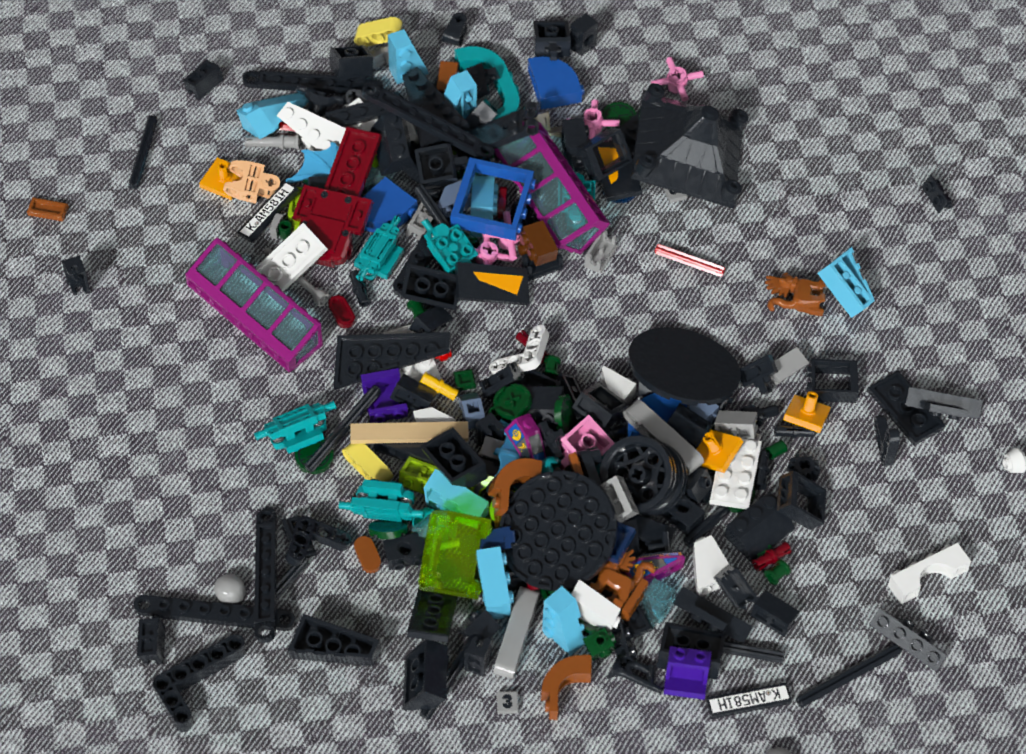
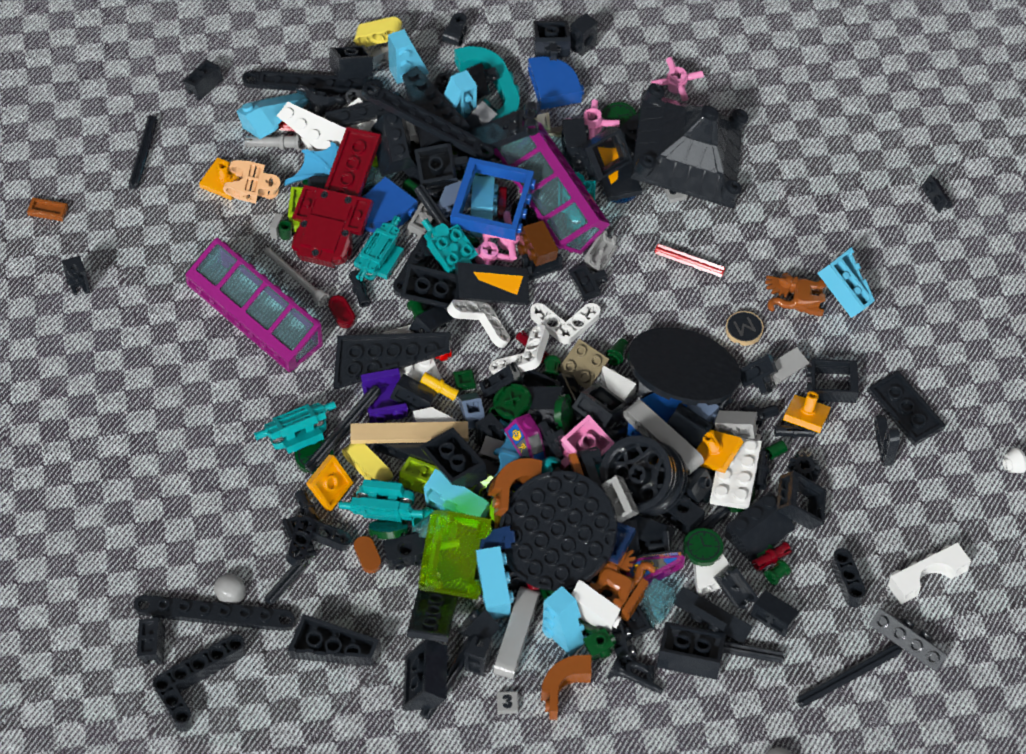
tile [237,181,300,243] -> none
black plate [254,507,277,643] -> none
white plate [256,223,328,301] -> none
dark orange tile [437,61,458,93] -> none
dark purple panel [664,646,711,700] -> none
tile [706,683,792,719] -> none
bracket [905,387,983,420] -> none
none -> black pin [294,489,321,521]
none -> light orange tile [306,455,354,511]
none -> dark green hinge [402,178,419,198]
none -> white beam [447,300,510,348]
none -> white beam [530,303,600,344]
none -> dark tan hinge [558,339,610,389]
none -> black hinge [568,263,607,302]
none -> dark green cone [606,338,629,366]
none -> dark green tile [683,528,724,567]
none -> tile [725,311,764,346]
none -> black beam [831,548,866,608]

